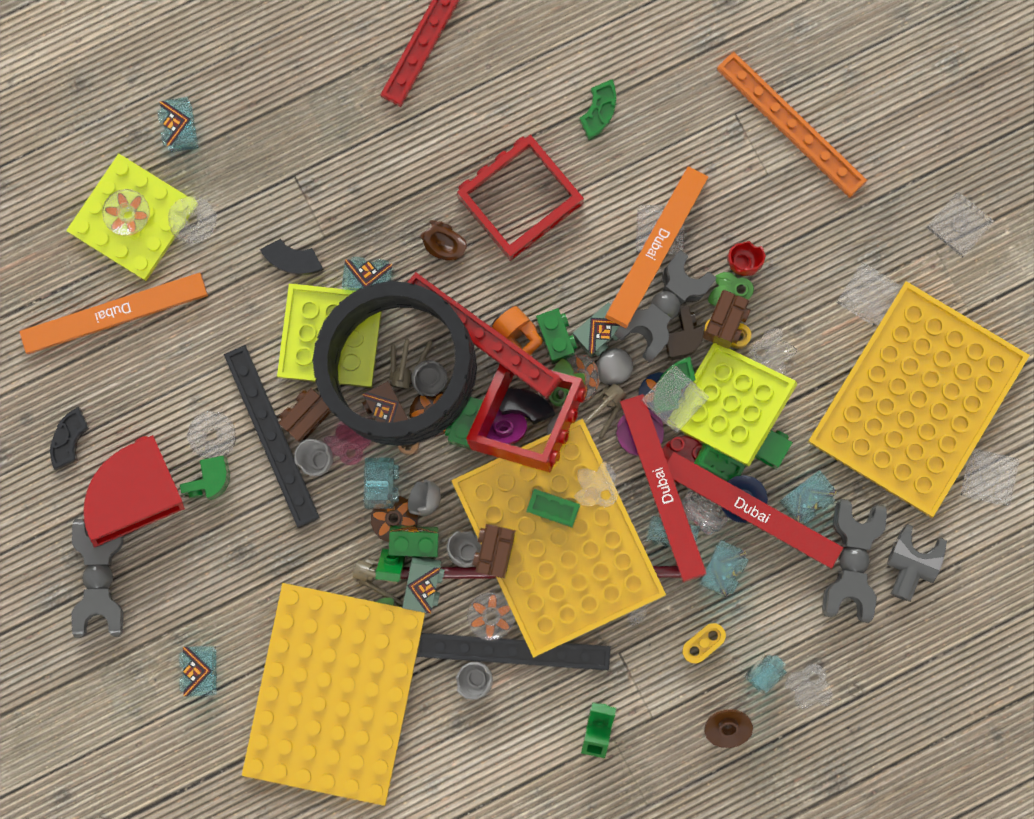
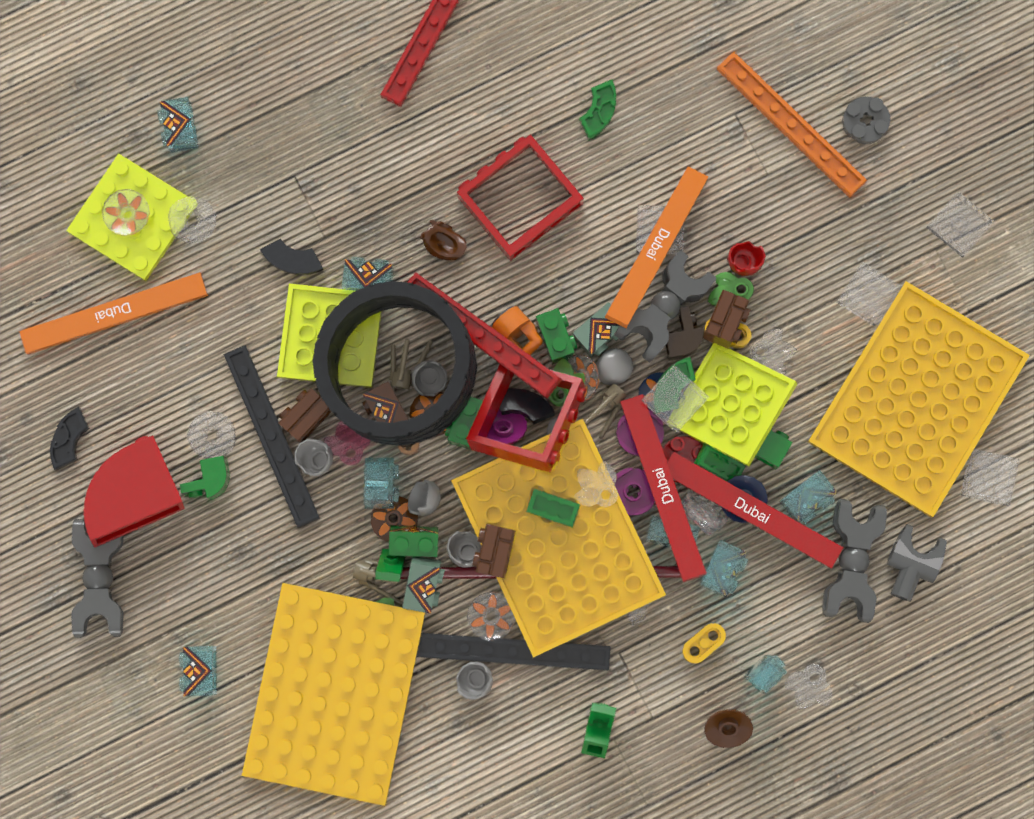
none -> magenta plate [612,468,655,516]
none -> dark grey plate [842,96,890,144]

